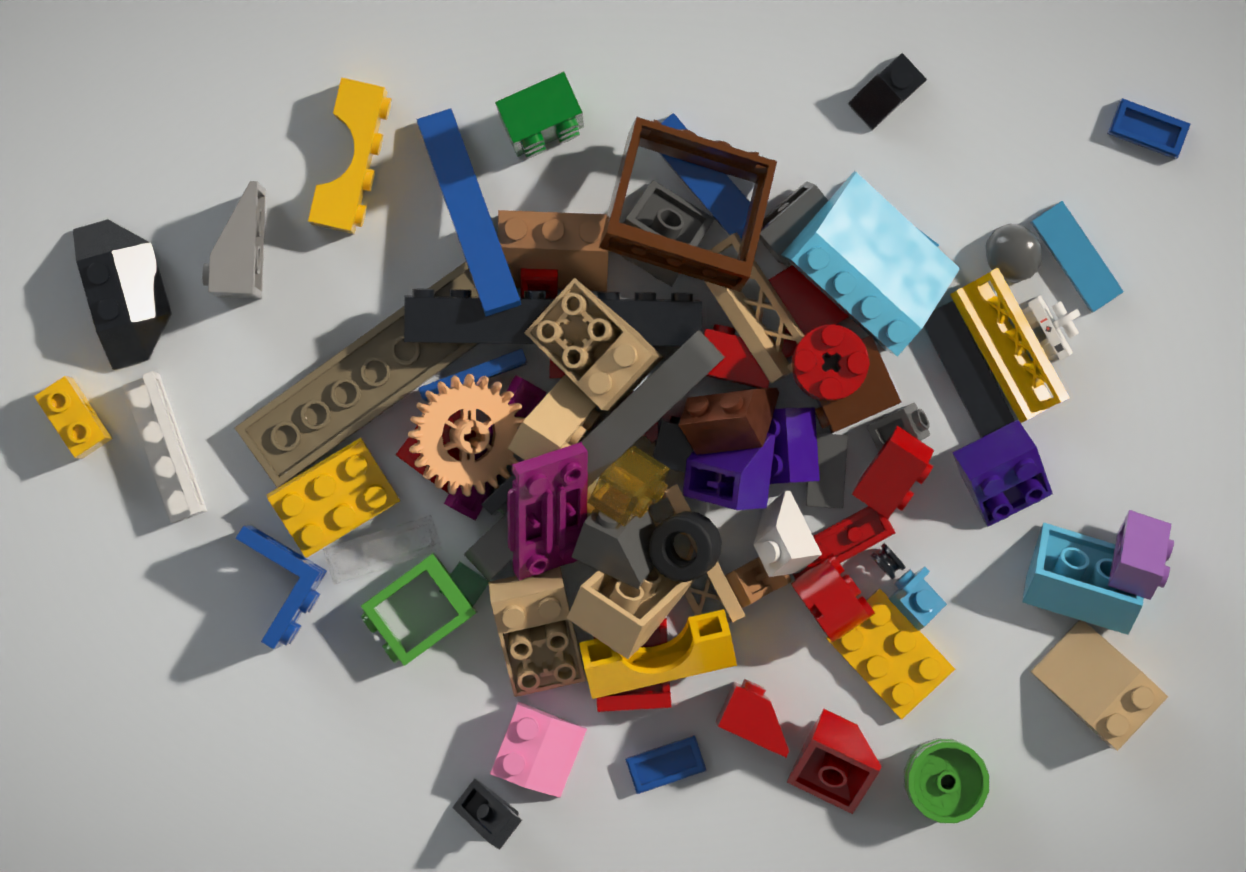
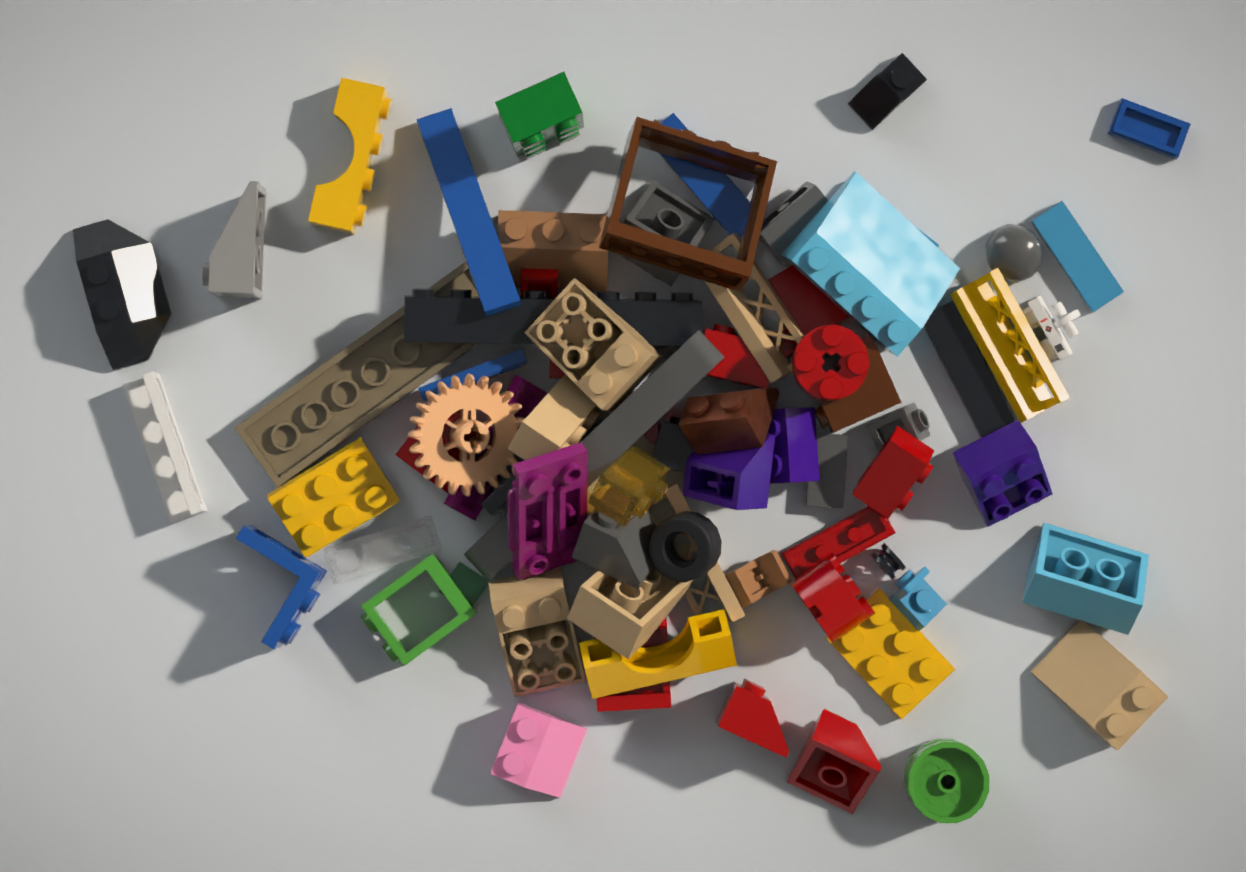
yellow brick [34,376,113,459] -> none
black slope [452,778,522,850] -> none
blue tile [625,735,707,794] -> none
white slope [754,491,822,577] -> none
medium lavender brick [1108,510,1174,600] -> none

